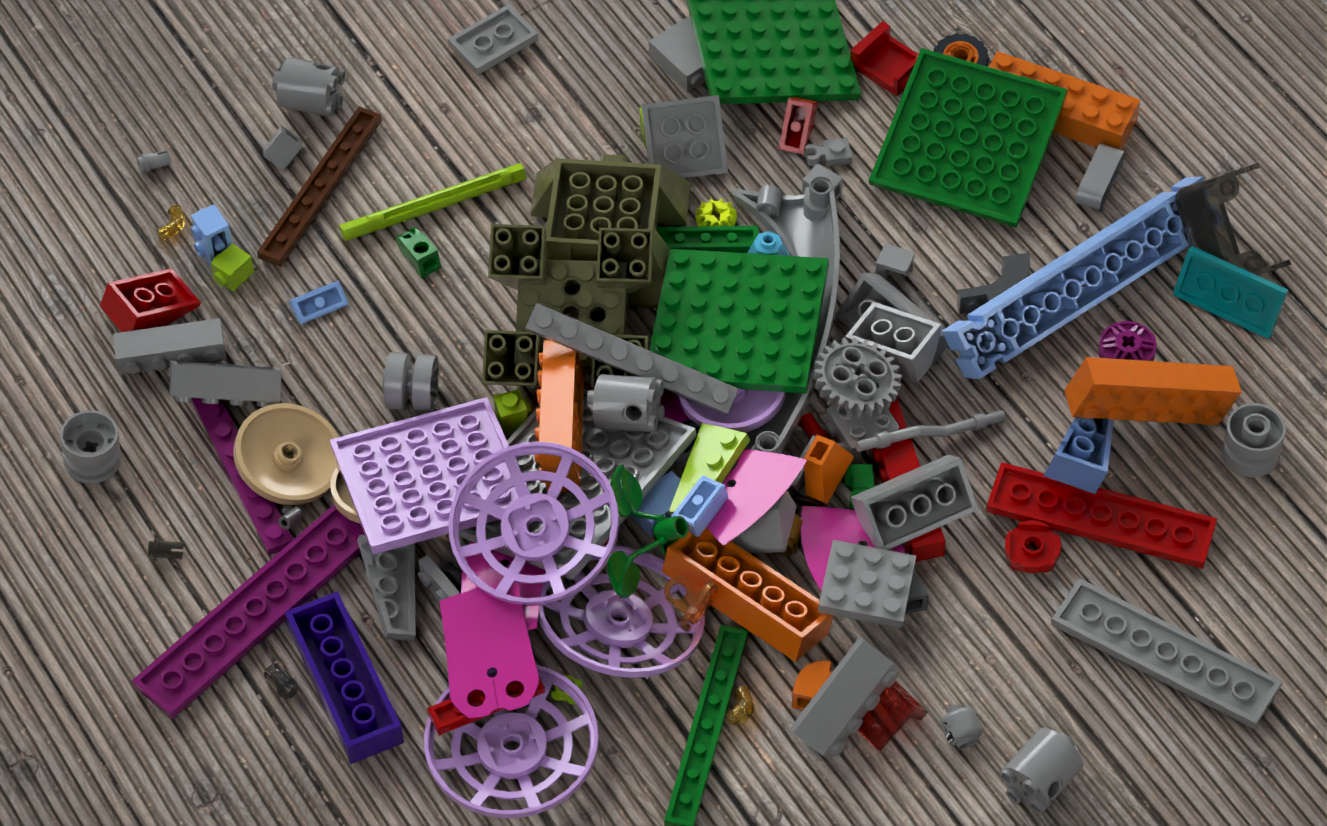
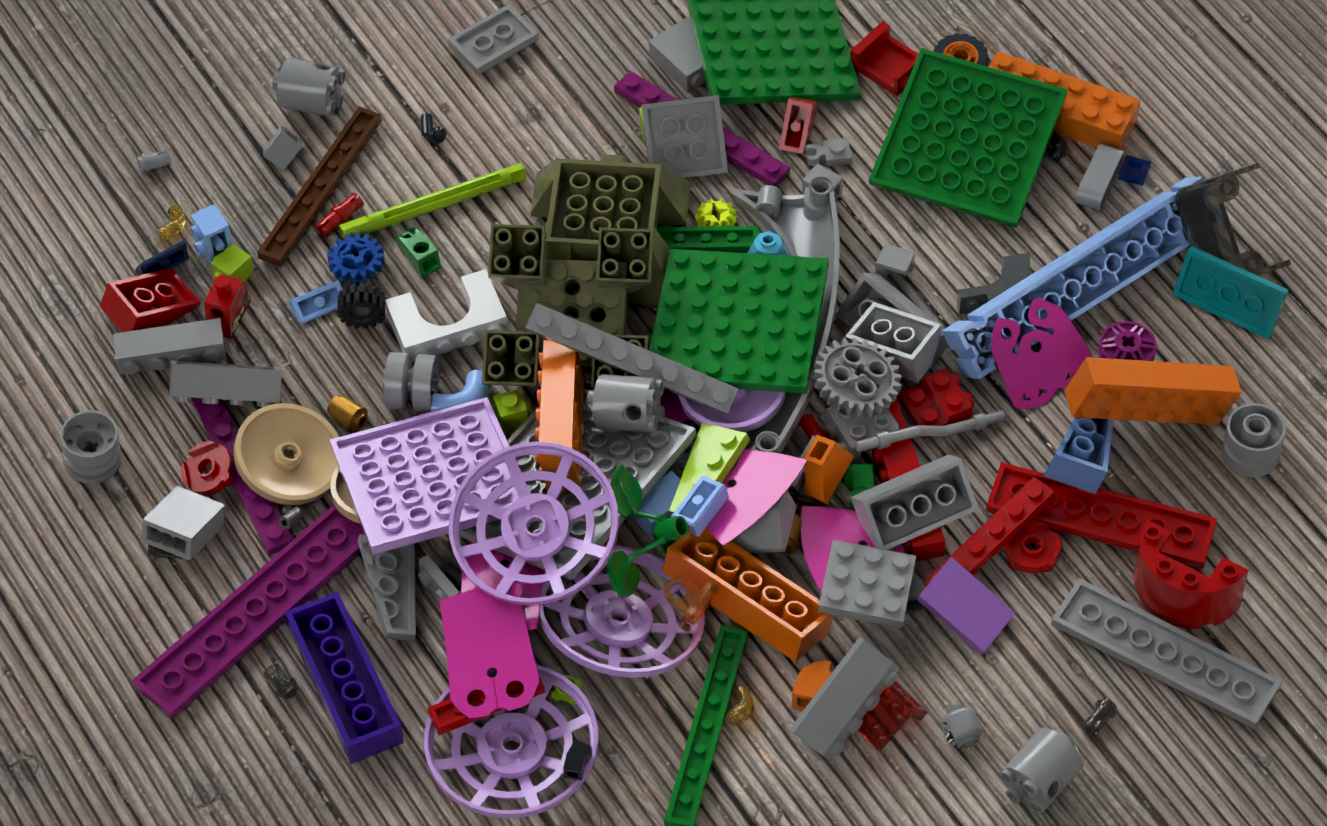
none -> dark blue slope [135,240,189,276]
none -> brick [141,486,225,561]
none -> red plate [181,441,235,496]
none -> red torso [204,274,251,339]
none -> red pin [315,192,364,238]
none -> blue gear [327,232,385,285]
none -> pearl gold brick [327,395,368,432]
none -> black tyre [337,283,386,329]
none -> white arch [385,269,508,362]
none -> black arm [420,113,447,144]
none -> light blue cylinder [431,370,492,412]
none -> black piece [563,739,592,781]
none -> magenta plate [614,71,790,187]
none -> red plate [898,367,974,439]
none -> medium lavender tile [917,557,1015,655]
none -> red plate [923,477,1056,587]
none -> dark pink piece [991,298,1094,409]
none -> black arm [1048,130,1067,161]
none -> clear smoke pin [1082,698,1117,735]
none -> clear blue tile [1118,155,1151,186]
none -> red cylinder [1134,519,1248,629]

